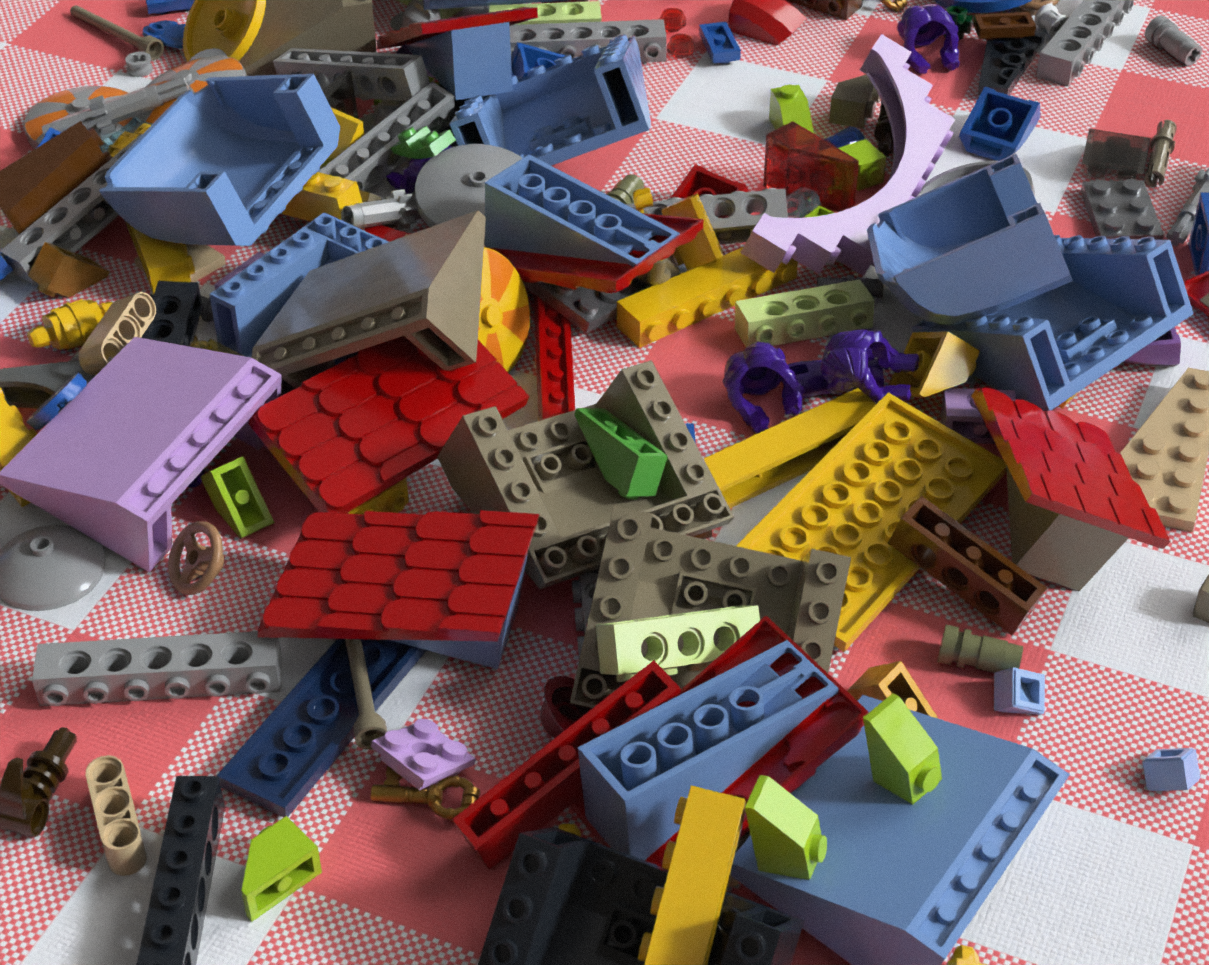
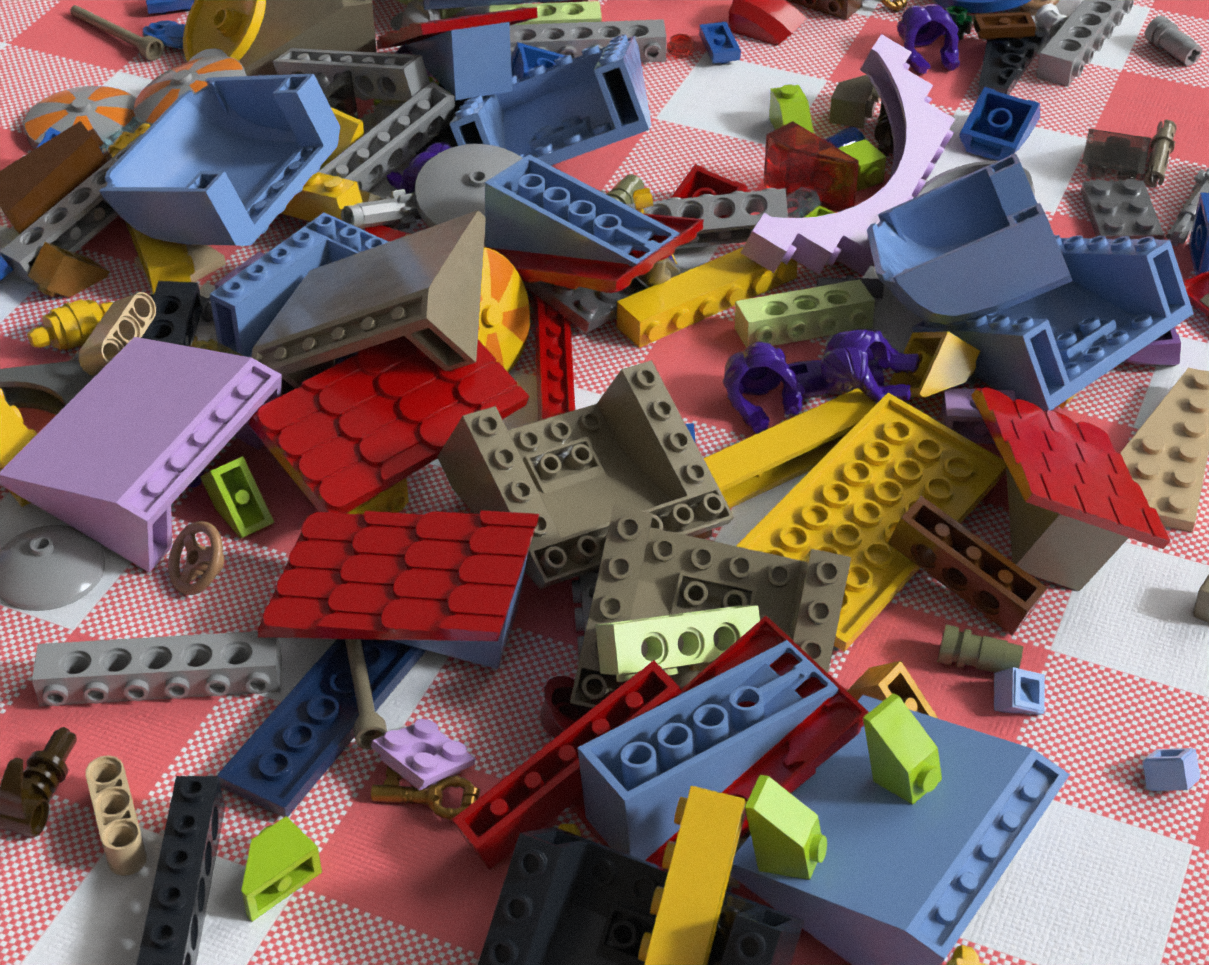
blue tile [26,372,87,430] -> none
light grey piece [42,76,190,135] -> none
light grey bush [125,52,153,77] -> none
bright green slope [391,125,456,159] -> none
bright green slope [574,408,668,500] -> none
clear red plate [659,8,686,32] -> none
yellow slope [661,193,723,270] -> none

